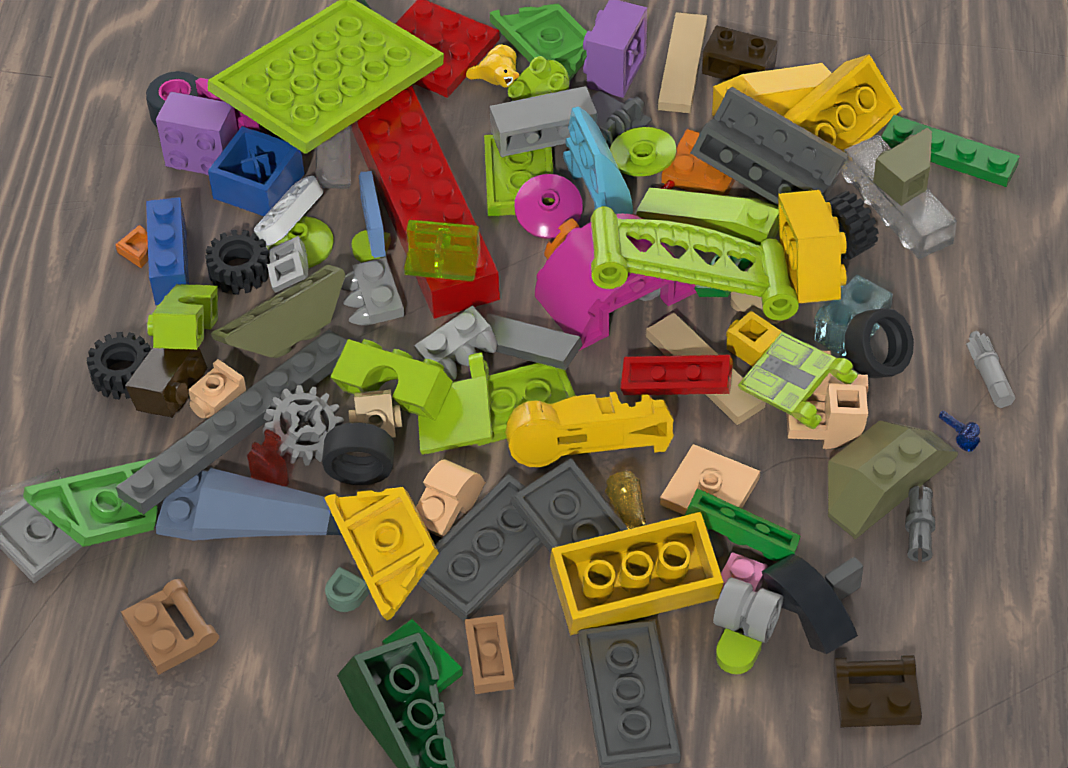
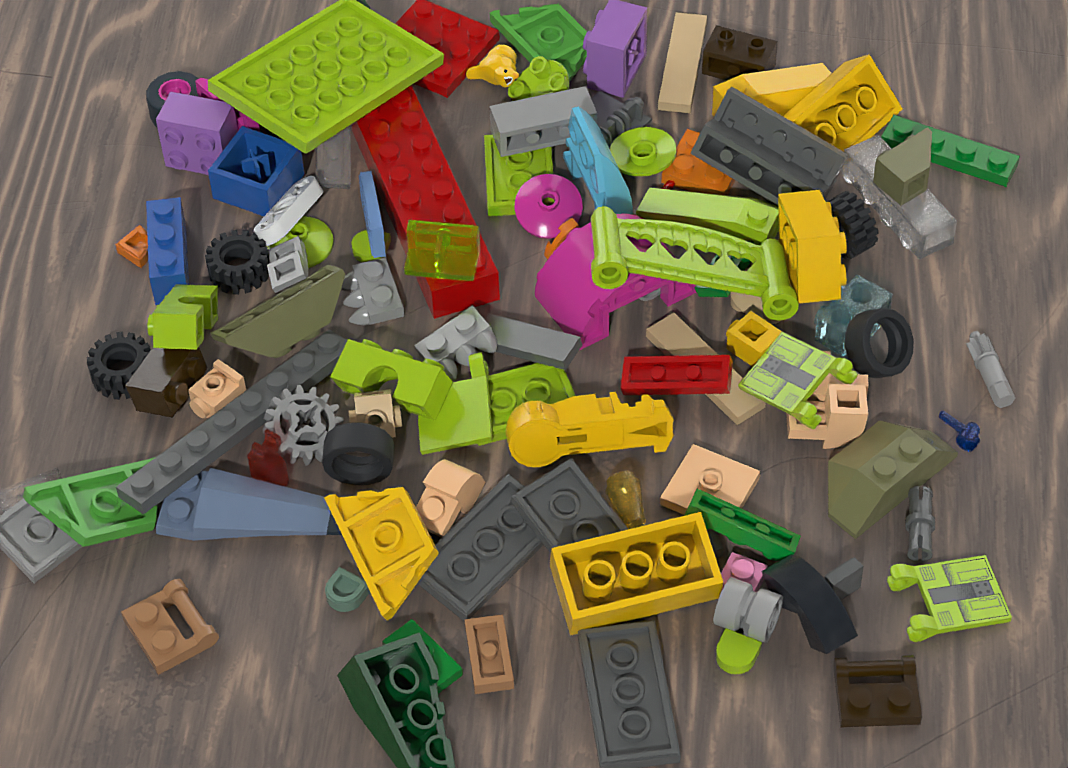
none -> lime flag [887,555,1012,642]

